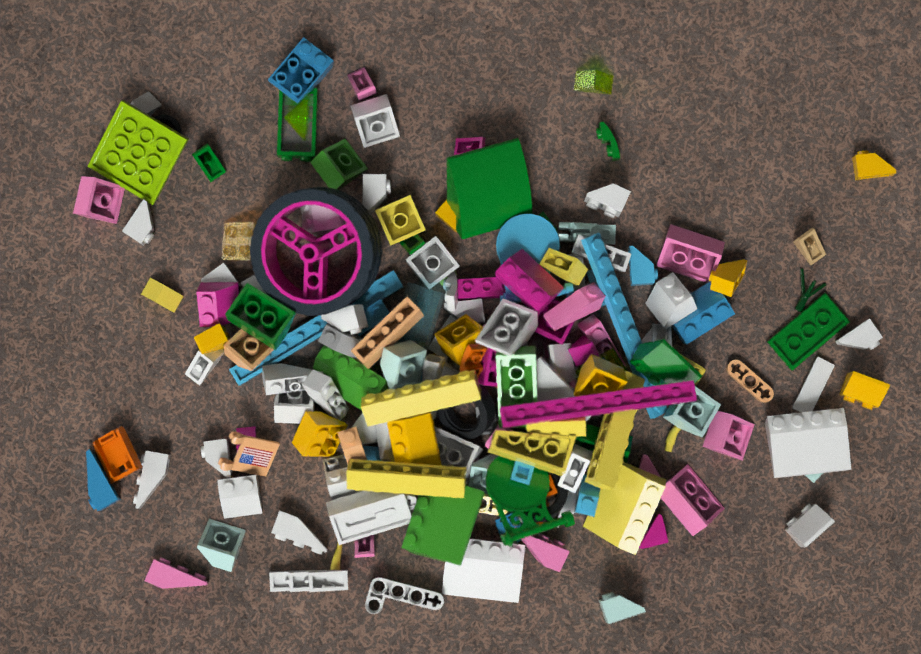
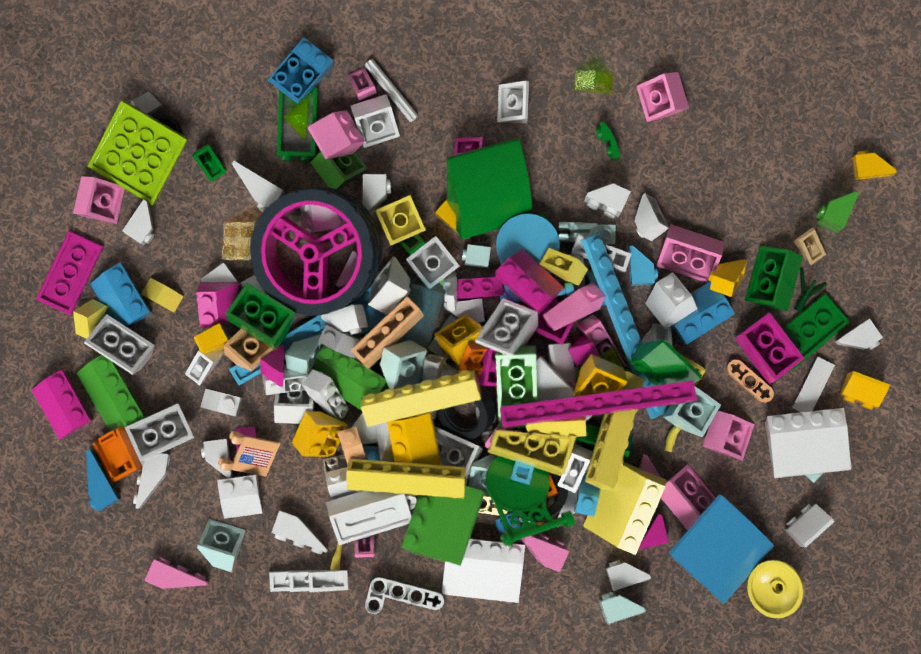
none -> dark pink slope [32,370,93,440]
none -> dark pink tile [36,230,104,315]
none -> light yellow slope [73,299,108,339]
none -> bright green slope [76,355,147,432]
none -> white slope [84,314,155,375]
none -> dark azure slope [90,263,152,328]
none -> white slope [125,404,194,462]
none -> white slope [201,389,243,417]
none -> white slope [232,161,285,212]
none -> dark pink slope [260,346,284,386]
none -> light aqua slope [284,335,323,375]
none -> bright pink slope [308,110,365,159]
none -> slope [336,251,358,289]
none -> white axle [365,59,418,122]
none -> white slope [368,257,411,315]
none -> light aqua brick [462,244,491,268]
none -> white slope [498,81,529,124]
none -> white slope [606,560,651,591]
none -> white slope [635,193,669,241]
none -> bright pink slope [636,72,689,122]
none -> dark azure slope [669,494,774,604]
none -> dark pink slope [734,312,805,384]
none -> green slope [745,246,803,311]
none -> light yellow dish [747,560,804,618]
none -> bright green slope [816,191,859,233]

